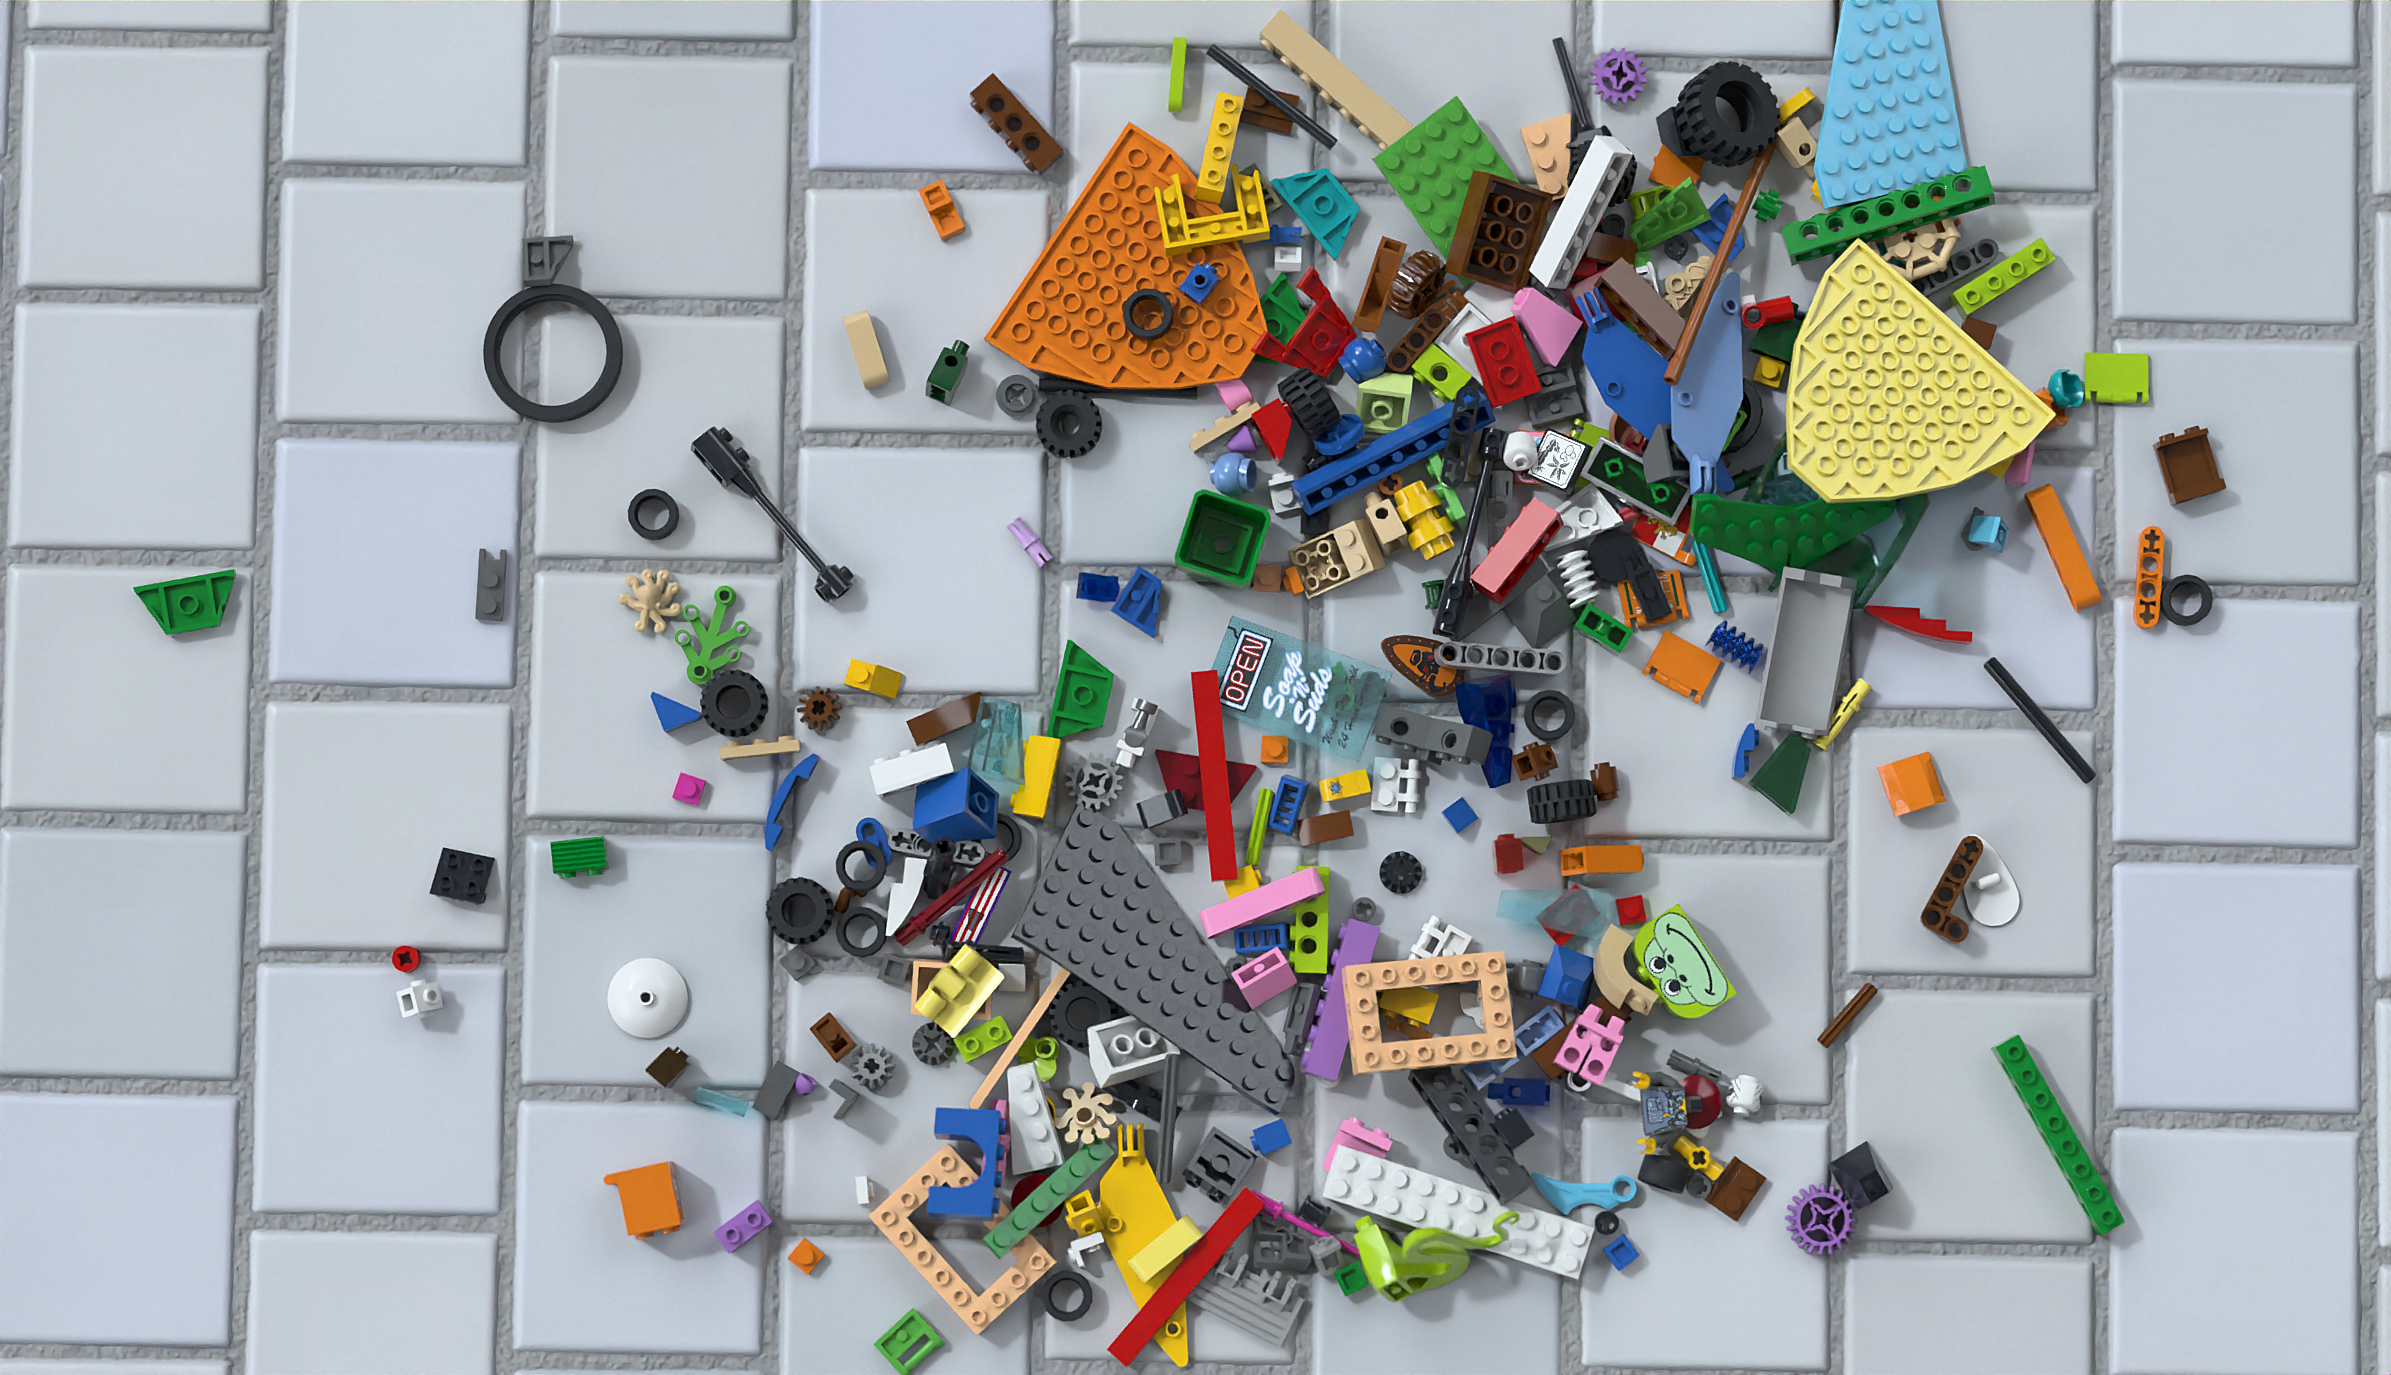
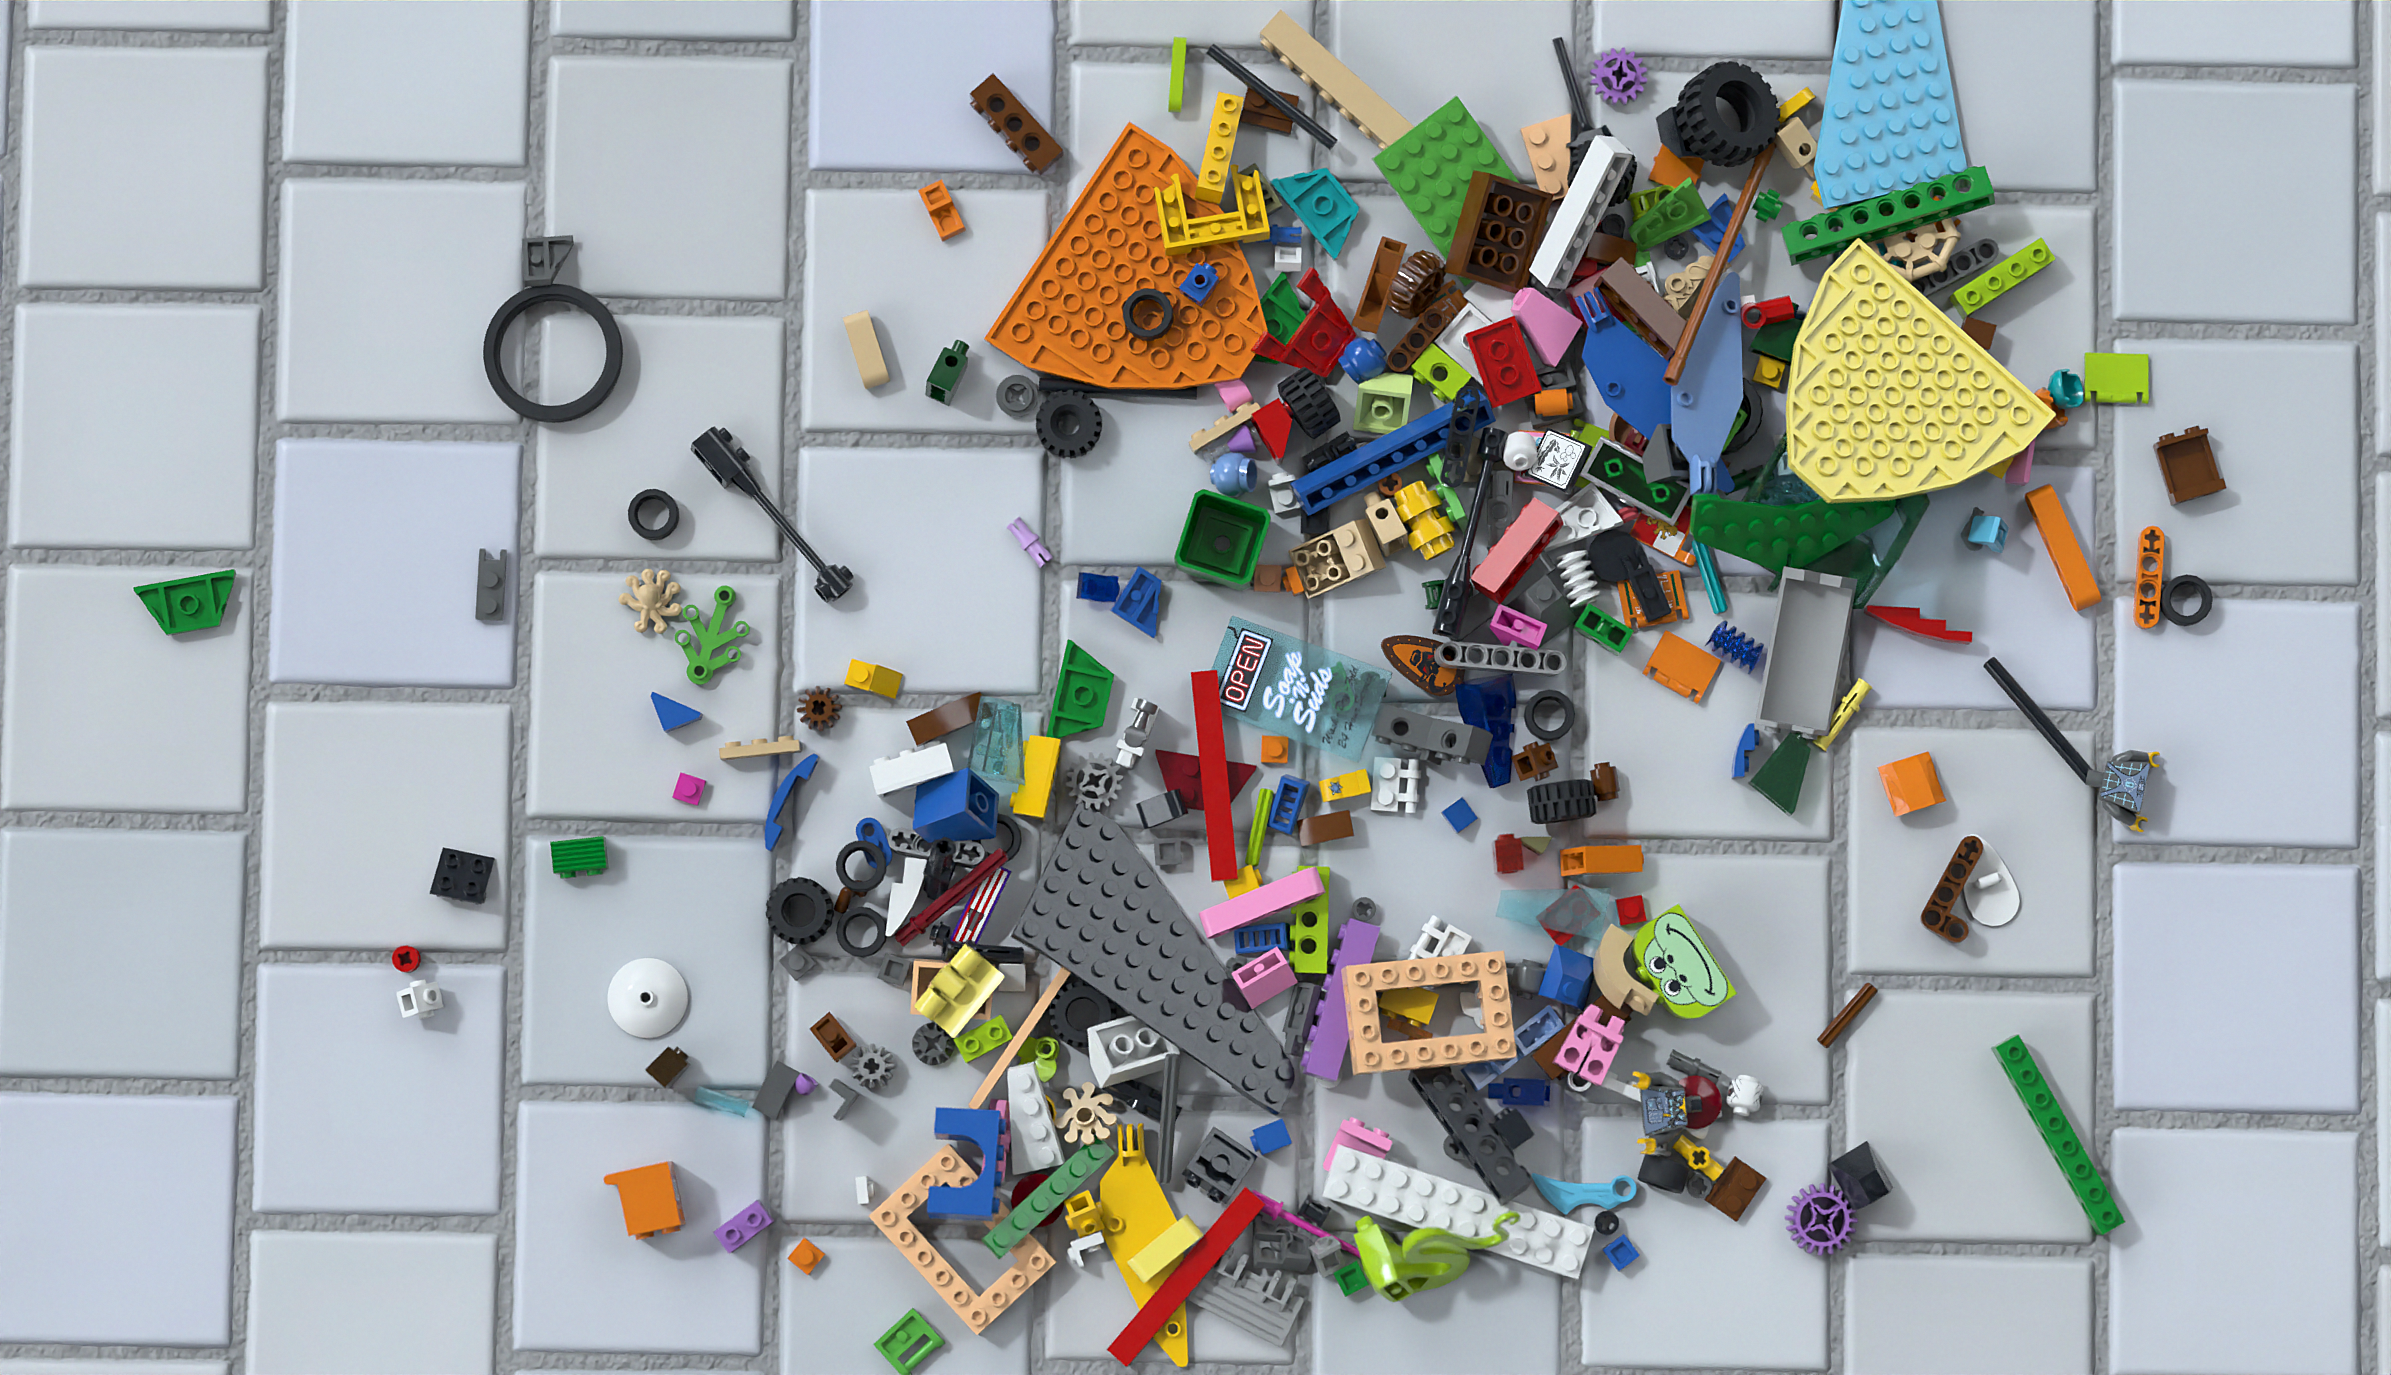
black tyre [700,669,769,738] -> none
black tyre [1042,1271,1092,1322] -> none
blue tile [1314,414,1365,455] -> none
black gear [1379,851,1422,894] -> none
none -> dark pink slope [1489,604,1547,651]
none -> orange brick [1534,388,1573,417]
none -> dark grey torso [2085,750,2160,832]

